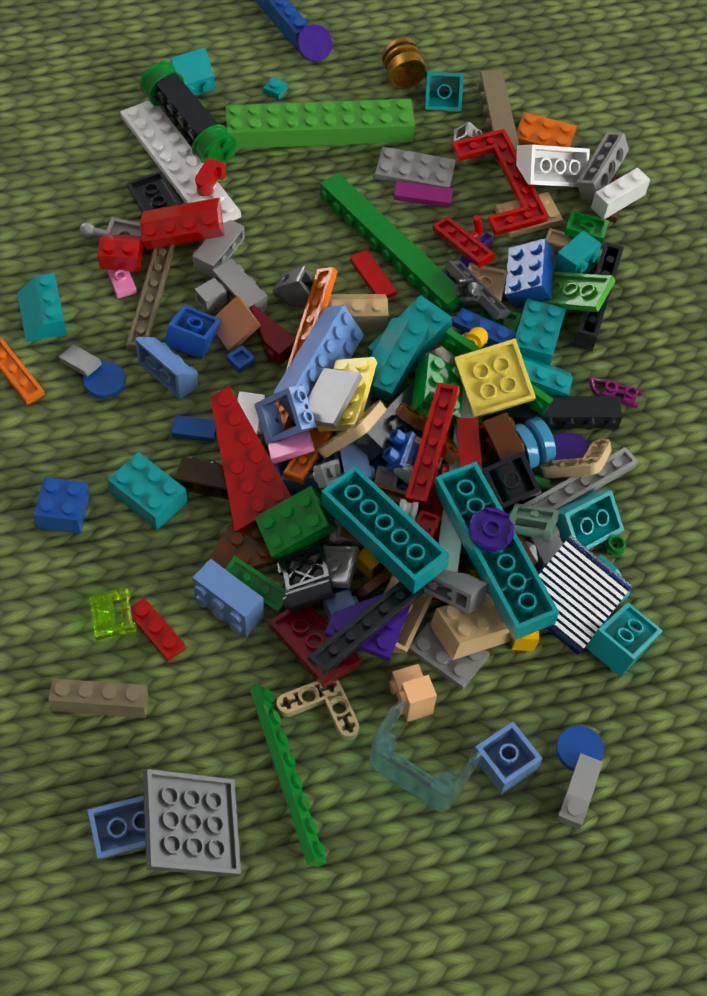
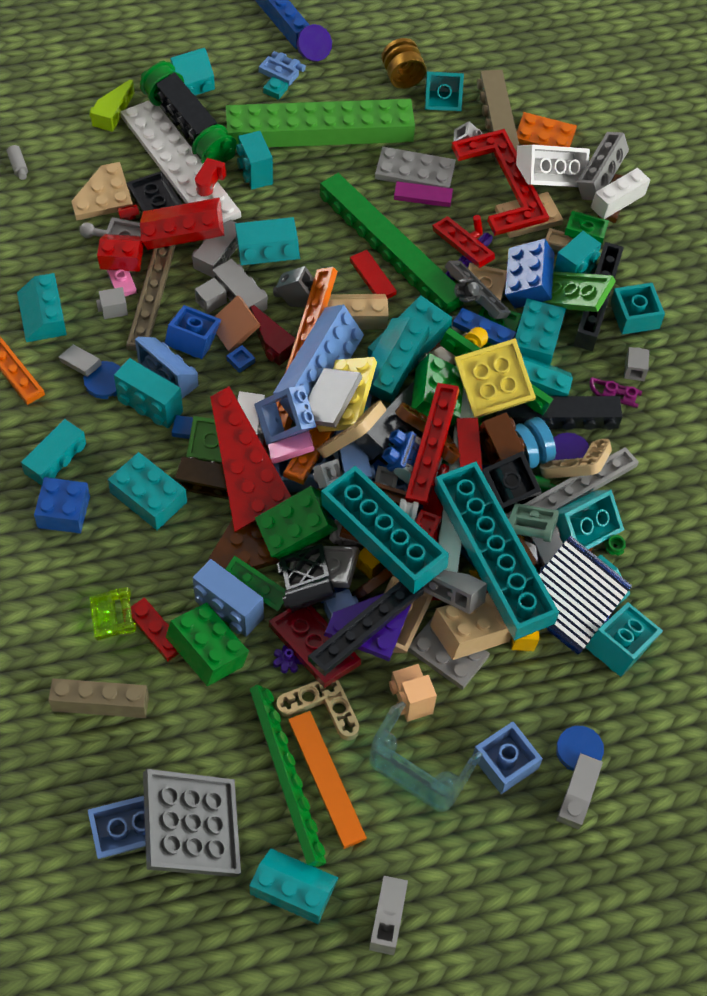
dark purple tile [468,507,515,552] -> none
none -> light grey cylinder [7,145,28,180]
none -> teal brick [21,419,87,486]
none -> tan plate [71,162,133,221]
none -> lime slope [89,80,135,132]
none -> light grey brick [96,287,128,319]
none -> teal brick [114,358,183,429]
none -> red plate [117,204,139,220]
none -> green brick [166,602,249,687]
none -> bright green tile [186,416,222,464]
none -> teal slope [235,217,300,265]
none -> teal brick [236,131,273,190]
none -> teal slope [249,849,338,924]
none -> medium blue plate [259,51,306,86]
none -> dark purple plant [273,645,302,673]
none -> orange tile [288,711,367,849]
none -> light grey slope [369,876,408,955]
none -> teal brick [610,283,665,335]
none -> light grey brick [624,347,649,381]

